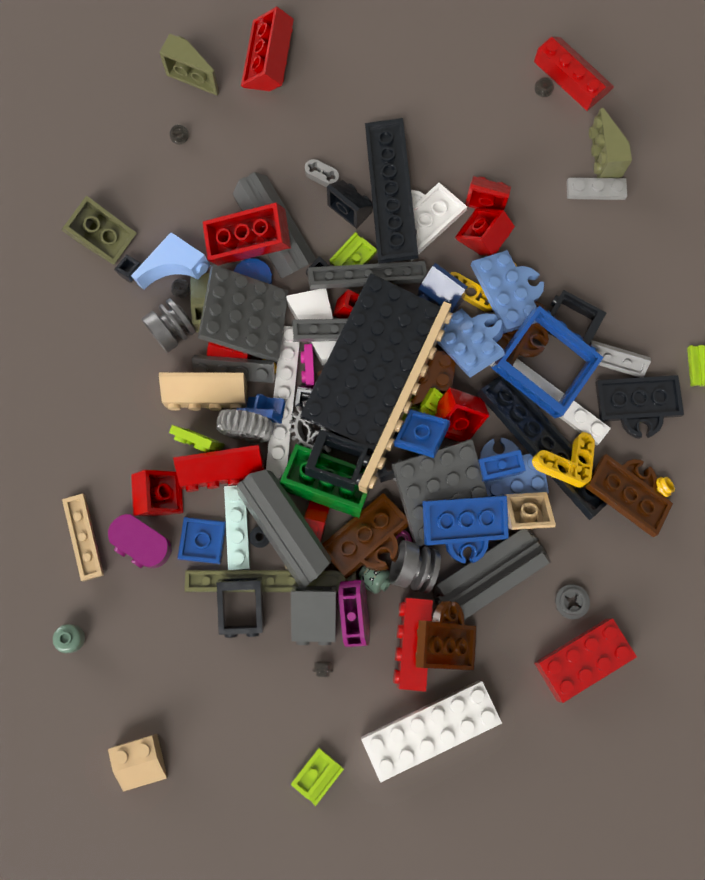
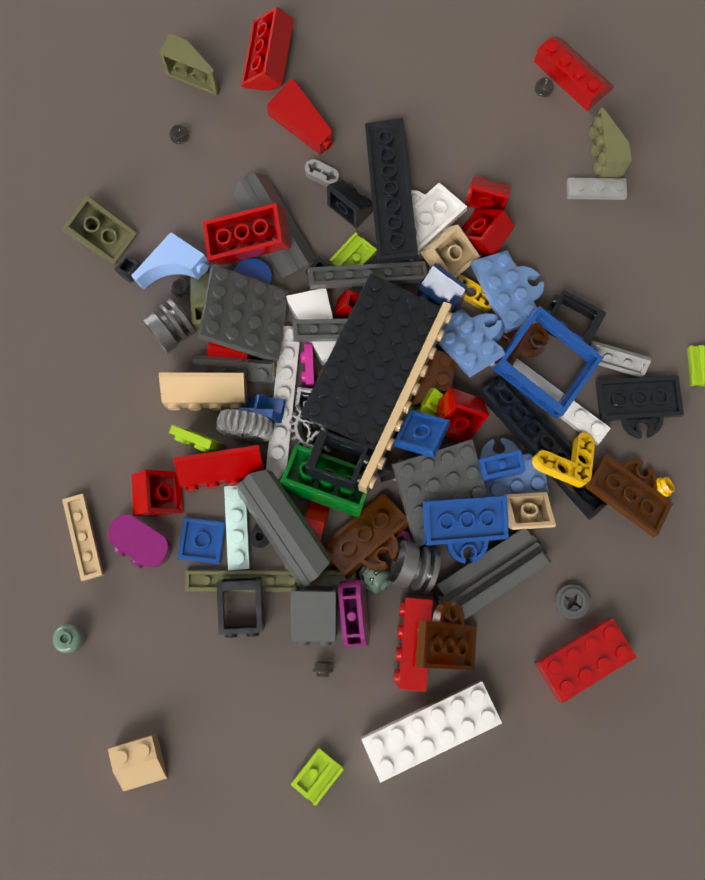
none -> red slope [267,78,333,155]
none -> tan slope [419,224,480,278]

